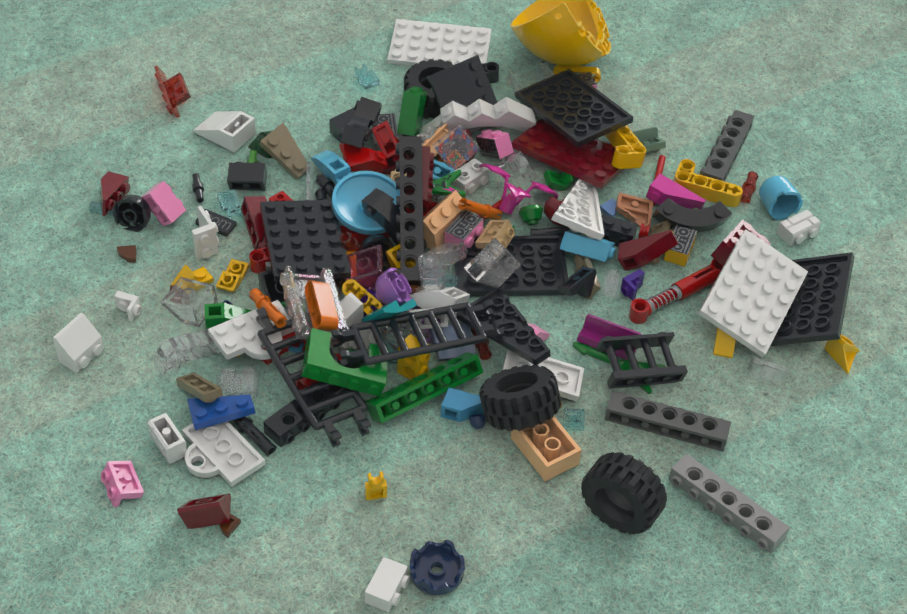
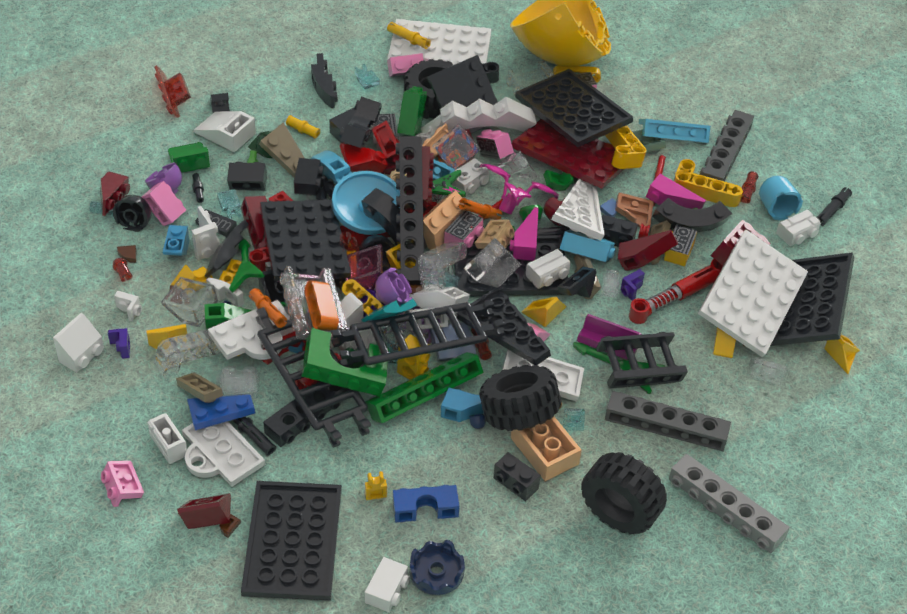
none -> dark purple bracket [108,328,130,359]
none -> clear red pin [113,258,133,282]
none -> medium lavender cylinder [145,162,182,194]
none -> yellow slope [146,324,188,356]
none -> dark azure slope [163,225,190,256]
none -> green bracket [168,142,210,173]
none -> black slope [205,219,249,278]
none -> white slope [206,278,244,307]
none -> black slope [210,93,230,113]
none -> green piece [229,239,264,293]
none -> black plate [241,481,342,601]
none -> yellow pin [286,115,321,139]
none -> black brick [294,158,324,196]
none -> black slope [311,53,338,108]
none -> yellow pin [387,22,431,49]
none -> bright pink brick [387,53,424,77]
none -> blue arch [392,485,460,523]
none -> black brick [493,452,541,502]
none -> dark pink slope [510,208,538,260]
none -> yellow slope [522,296,567,327]
none -> white brick [526,249,570,289]
none -> medium azure fence [639,119,711,143]
none -> black pin [816,187,852,226]

